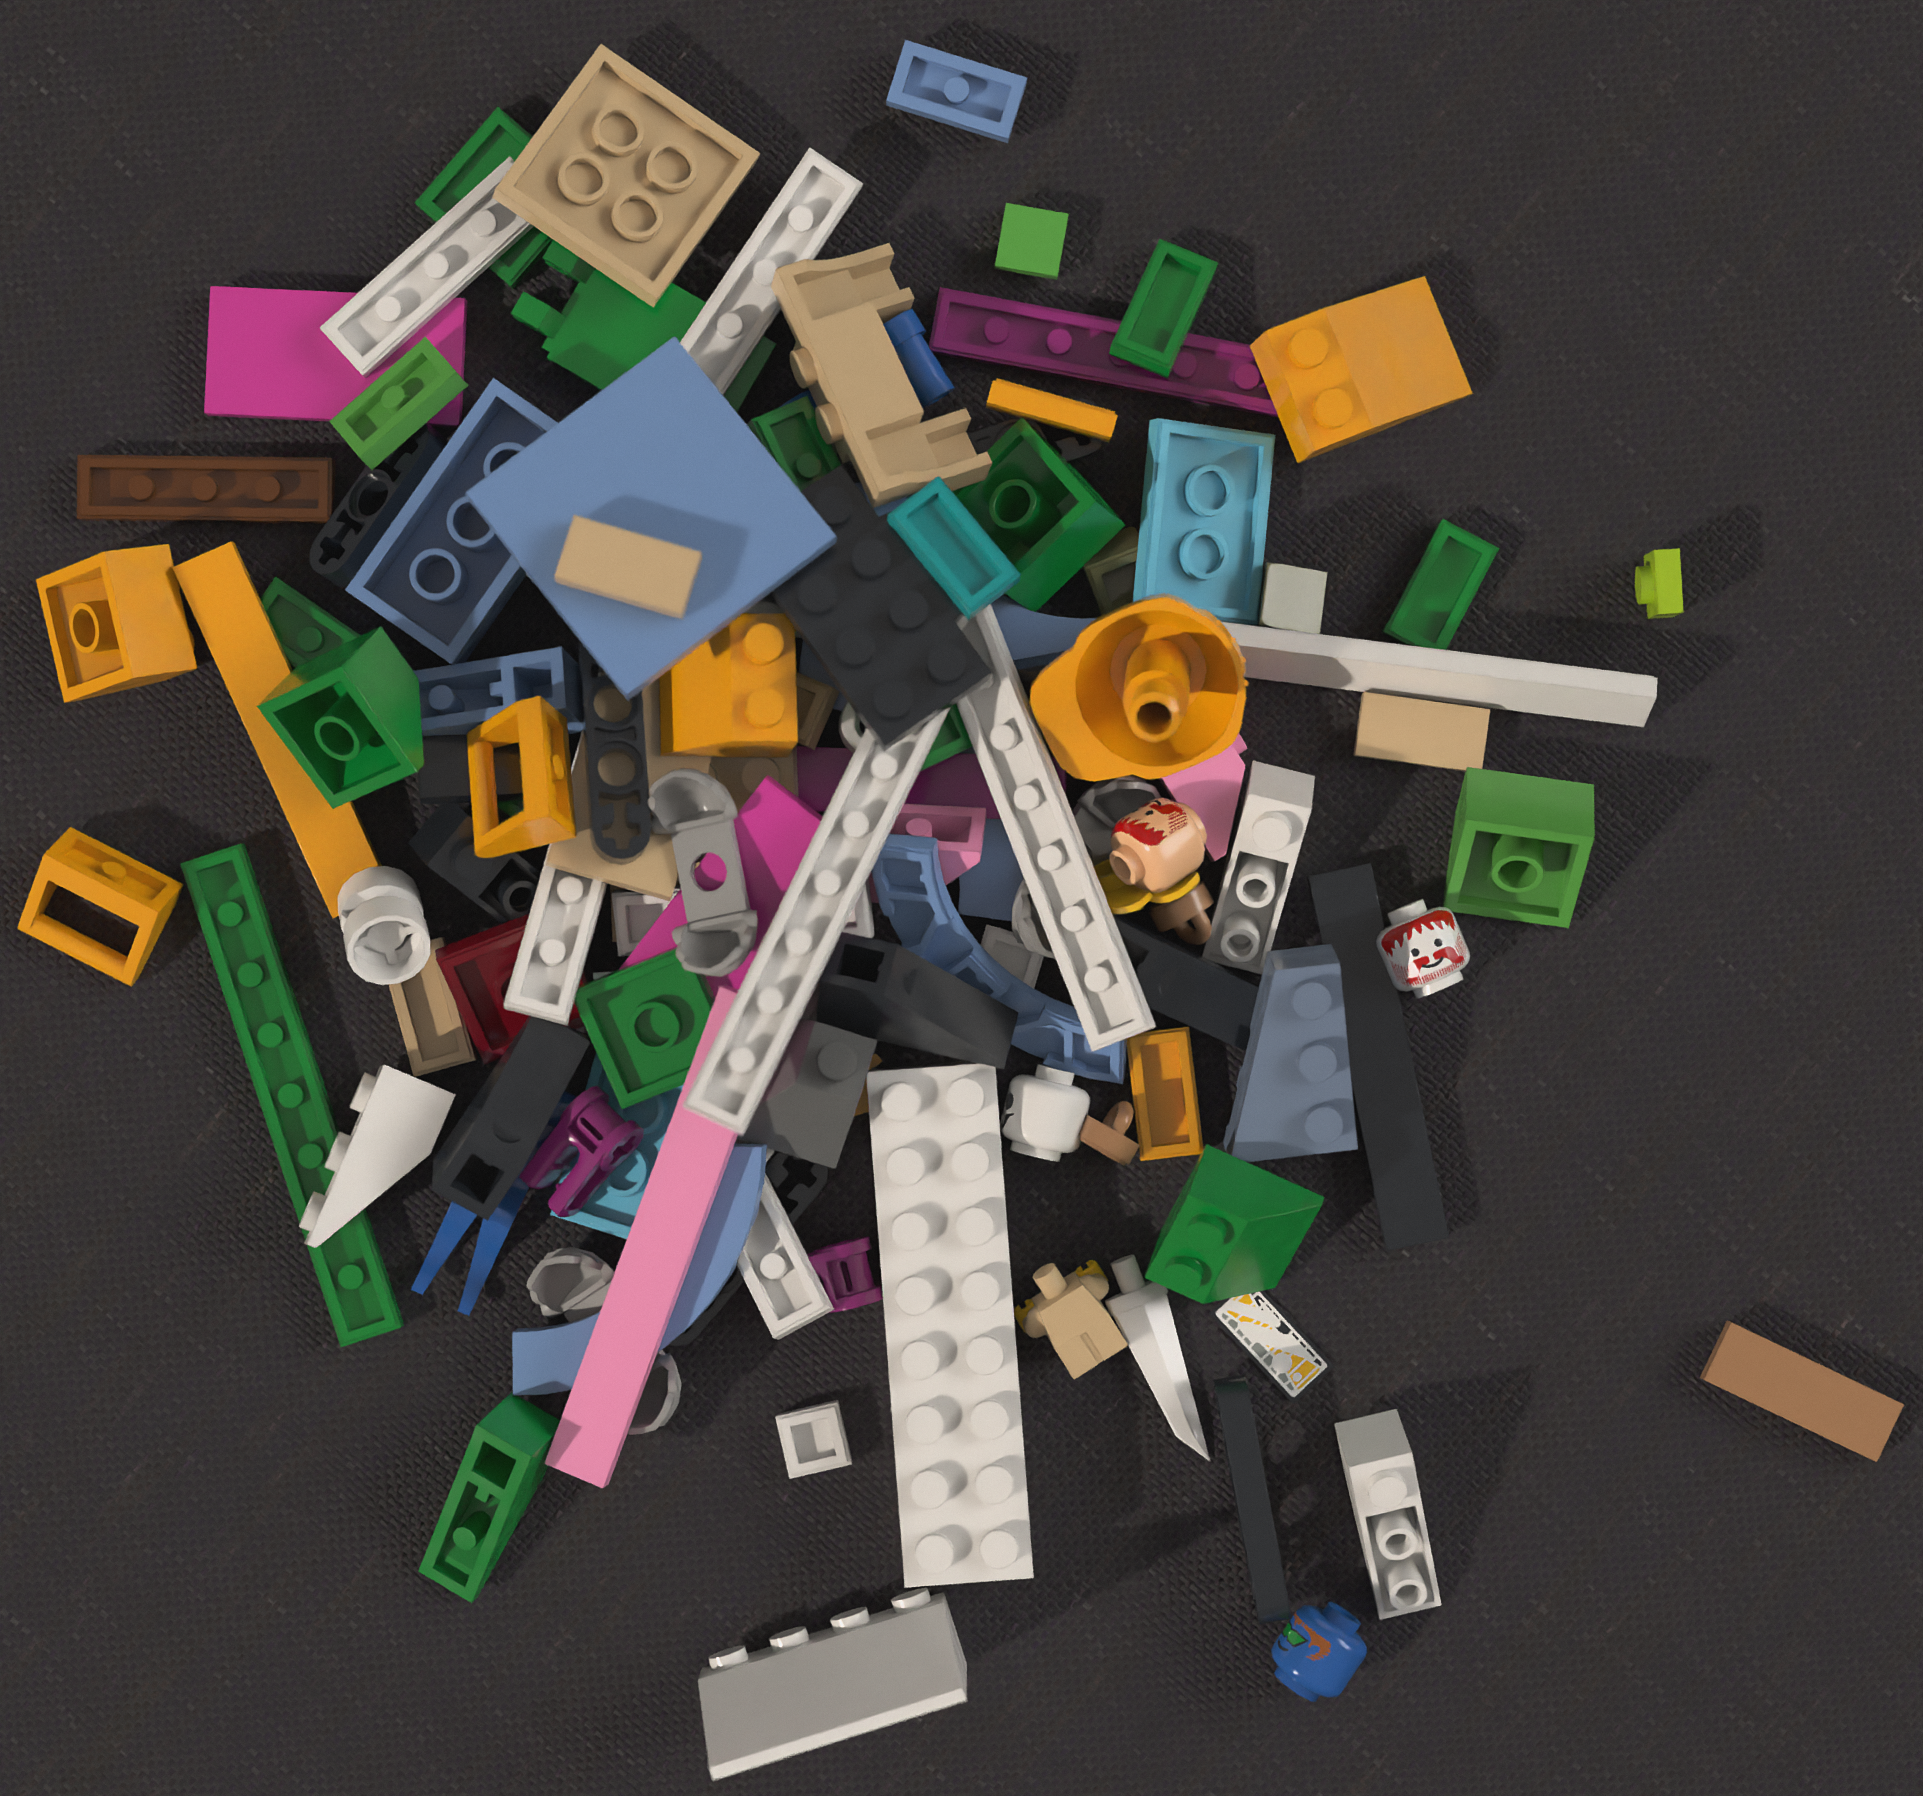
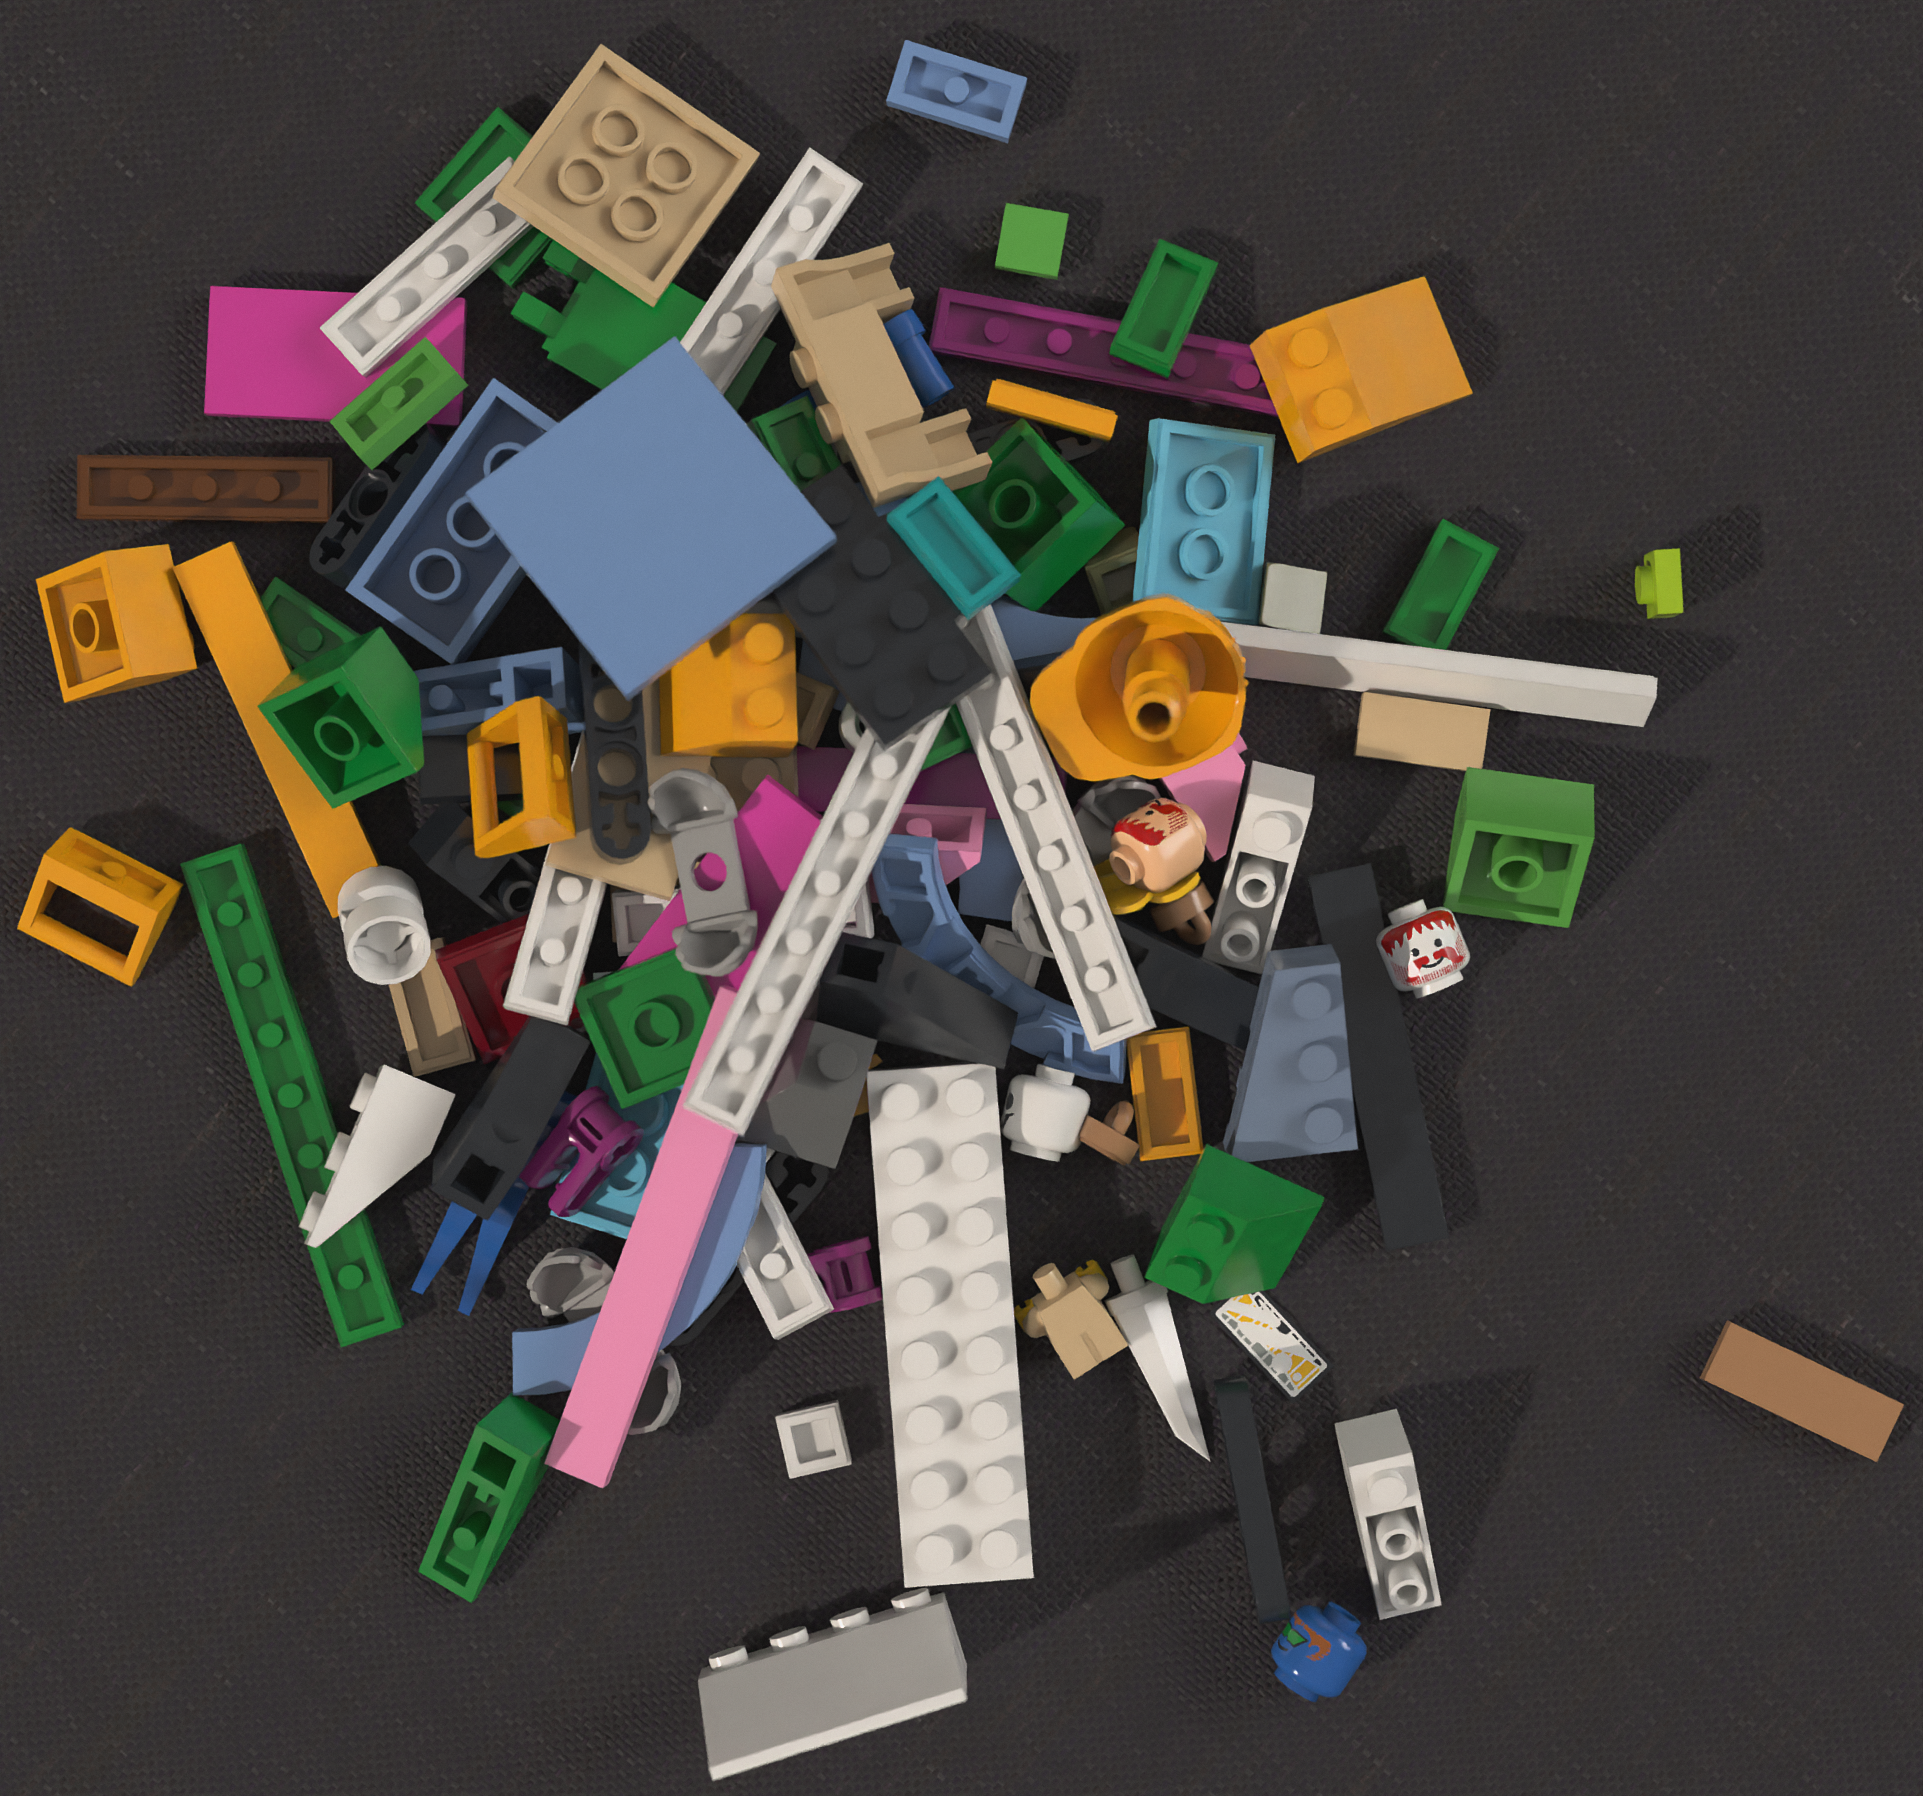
tan tile [554,515,702,620] -> none

